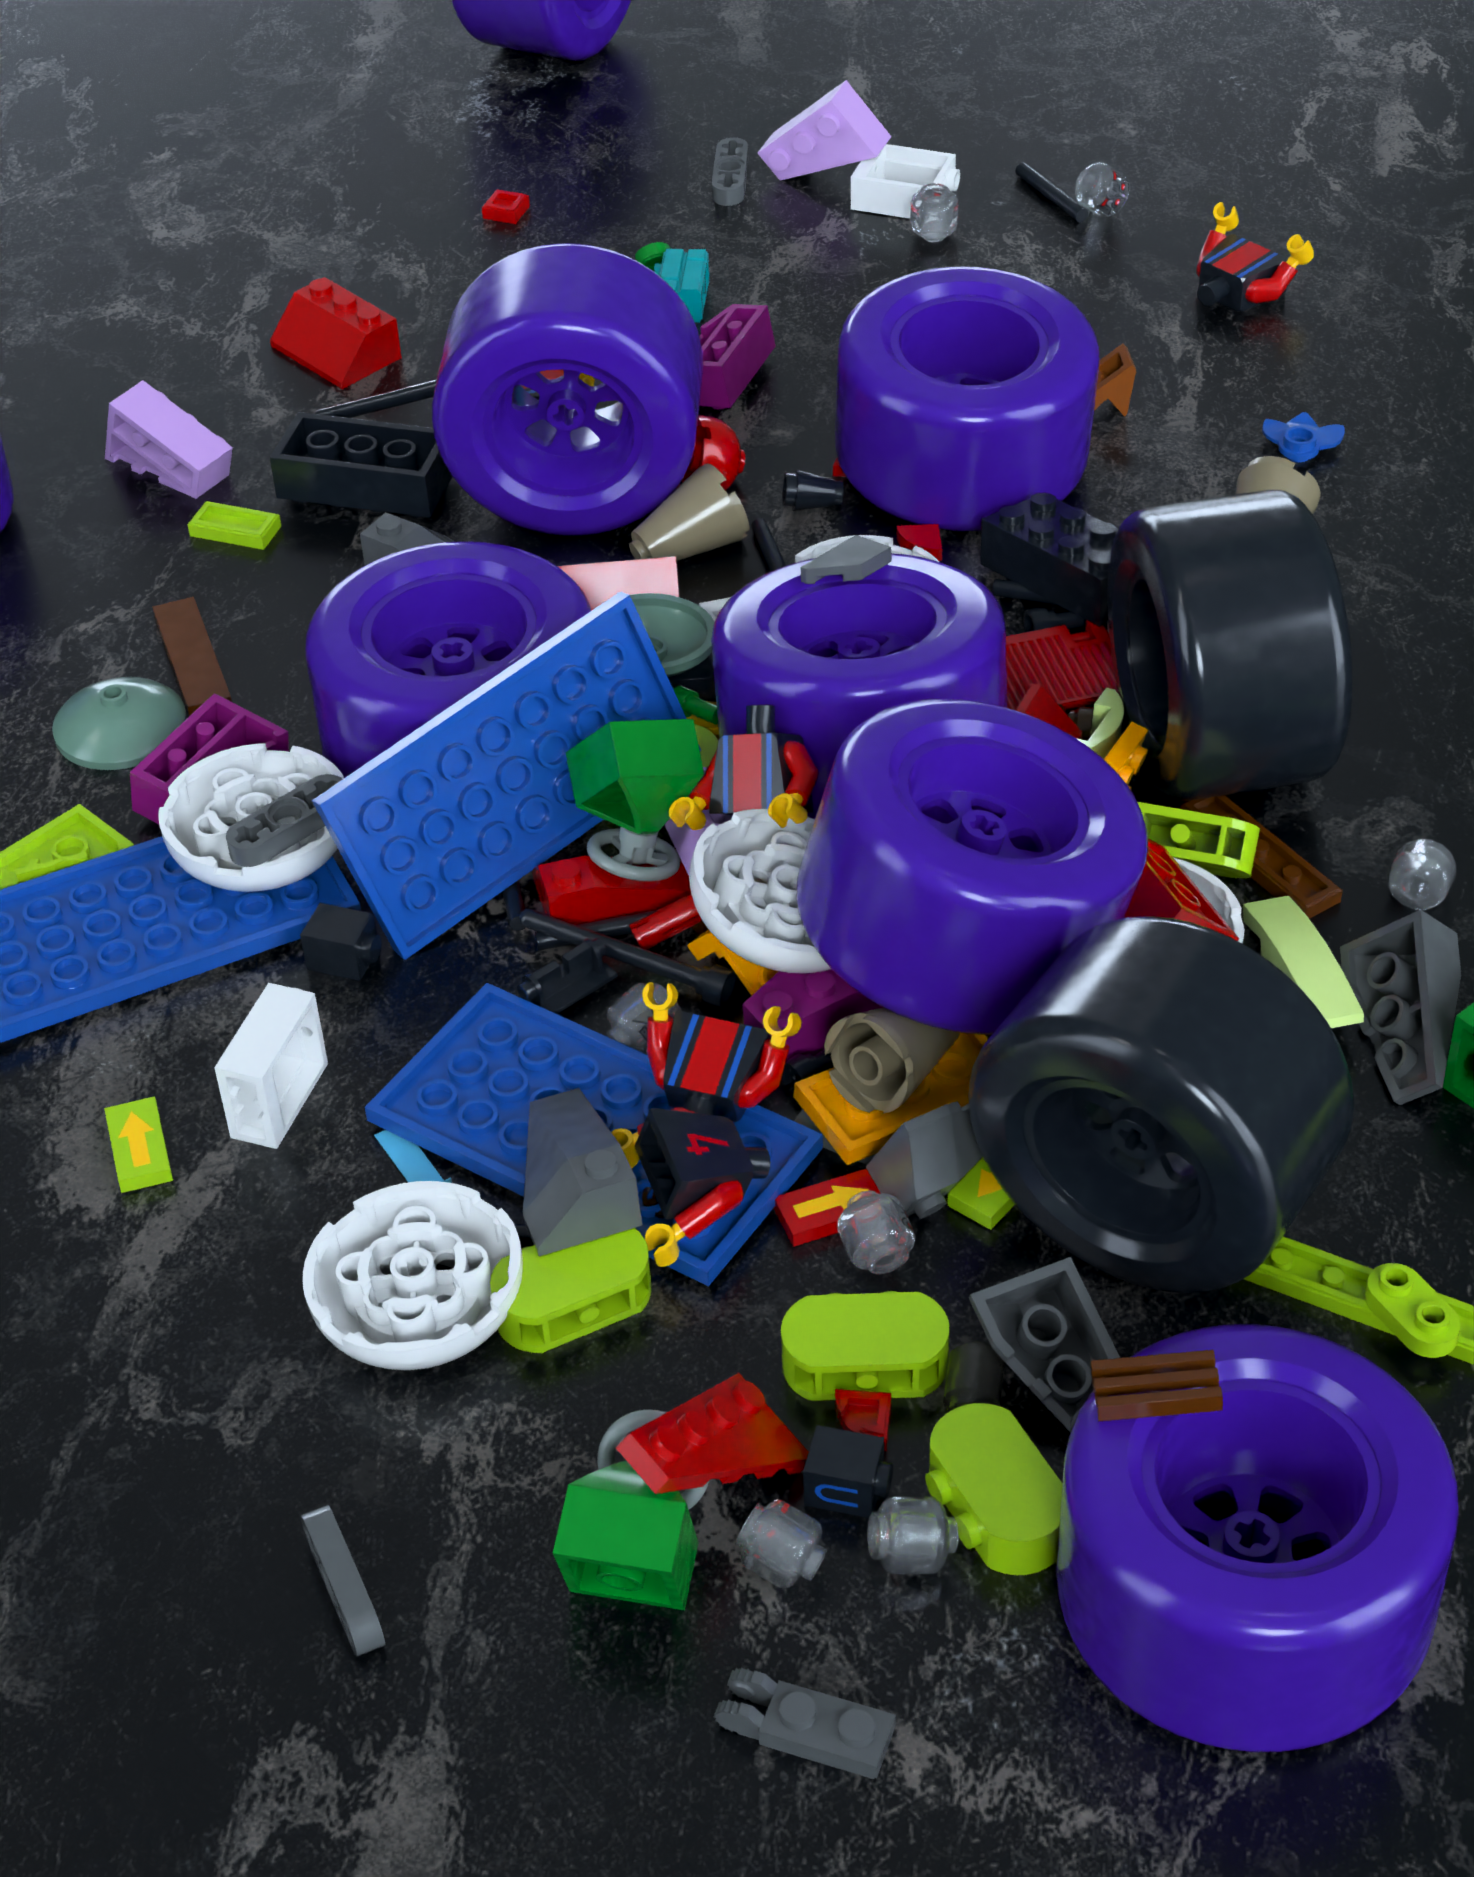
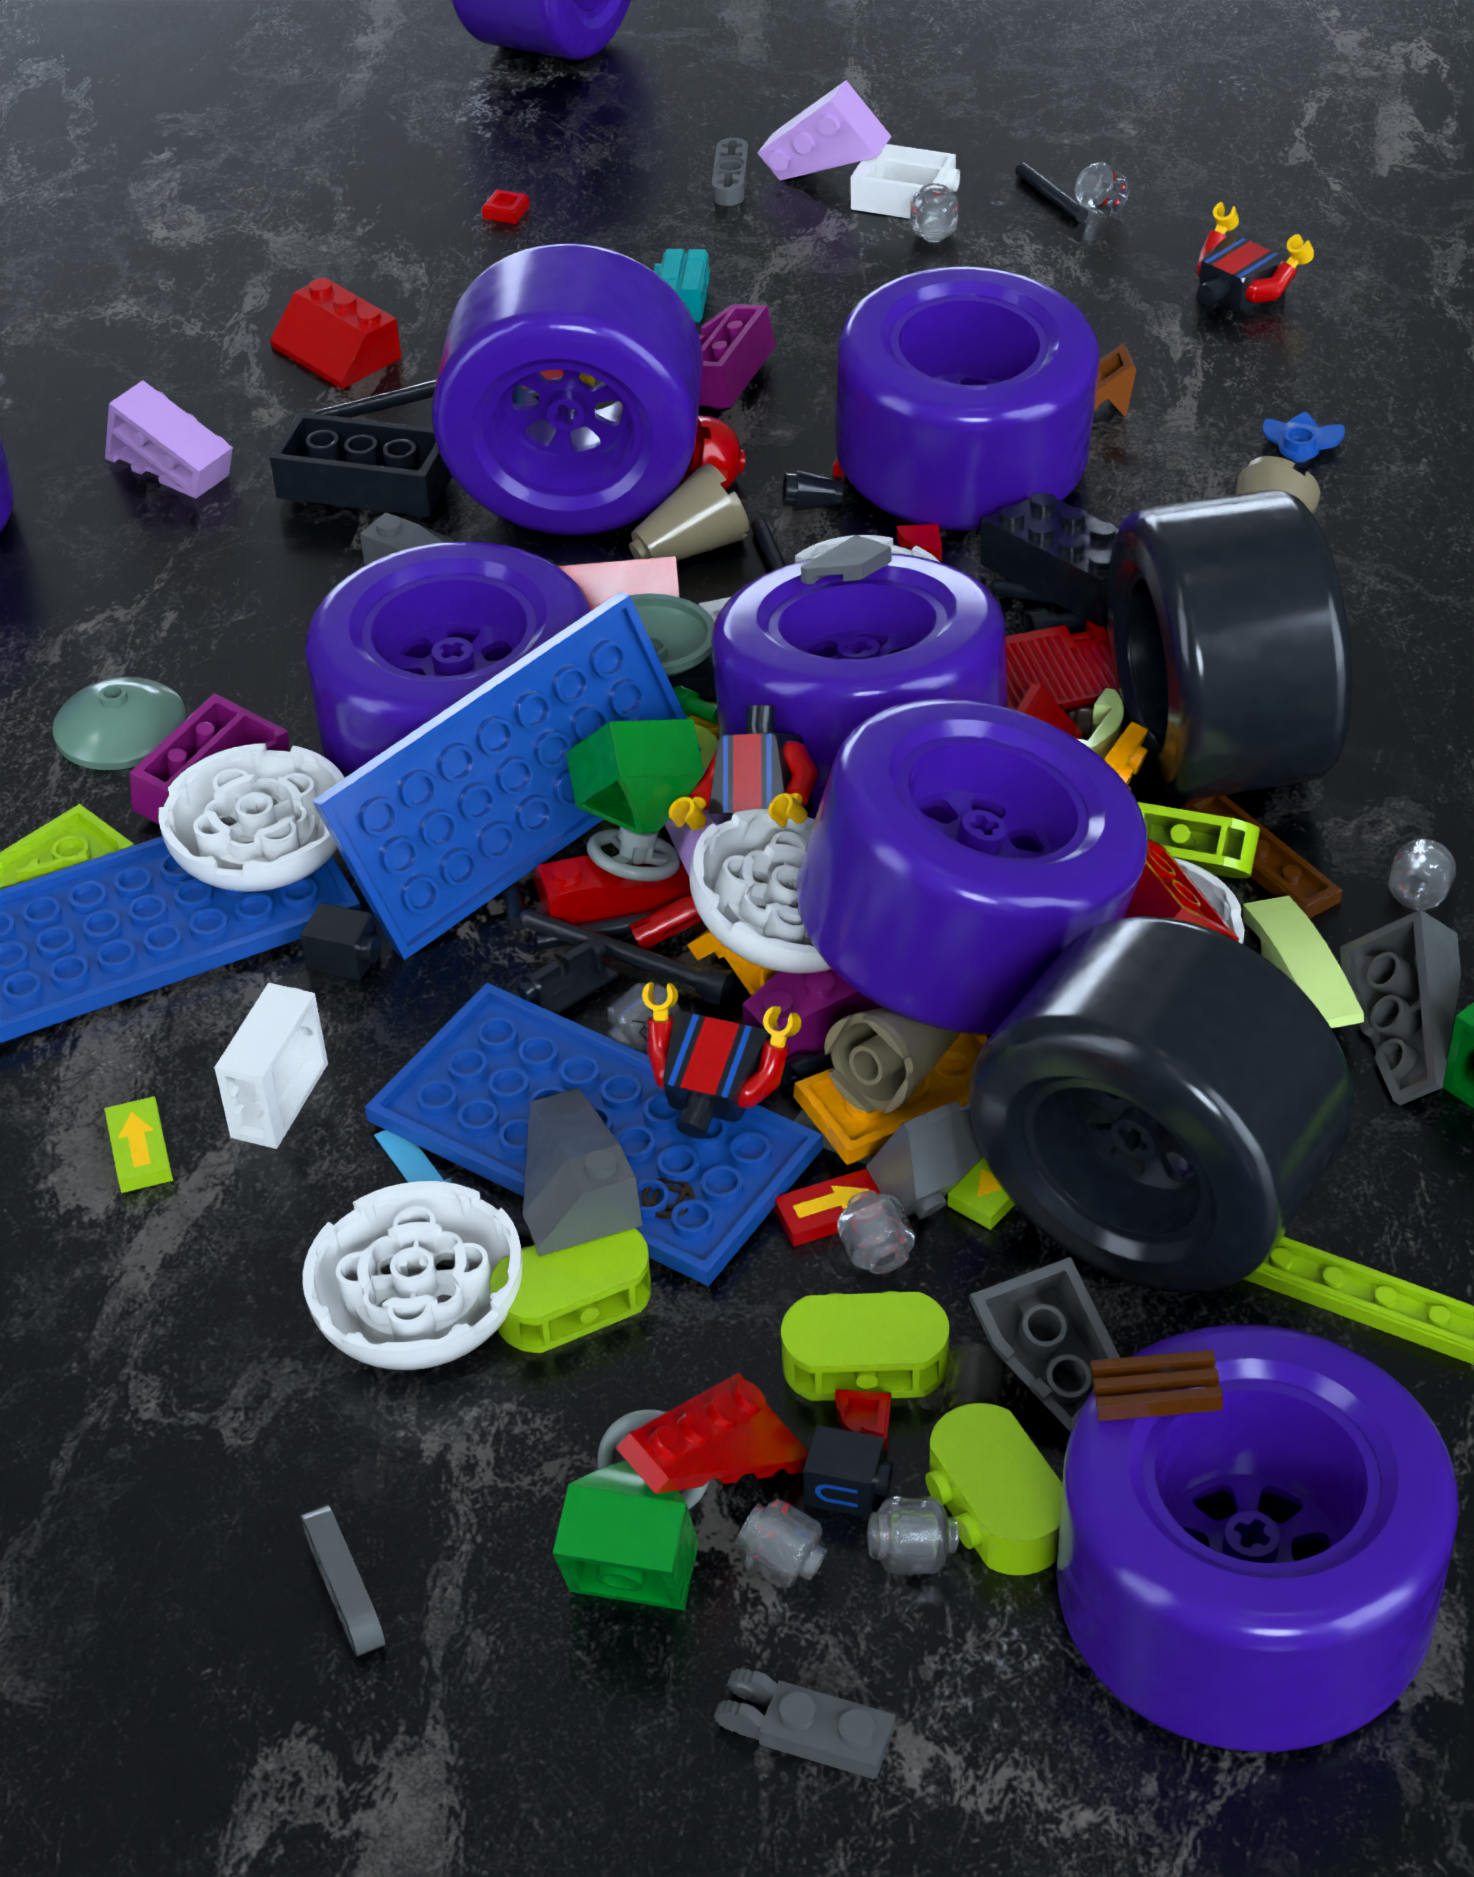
reddish brown tile [152,597,232,716] -> none
lime tile [187,501,281,550] -> none
dark grey beam [226,774,343,867] -> none
black torso [611,1107,771,1267] -> none
green tile [635,242,671,271] -> none
lime plate [1365,1263,1461,1358] -> none

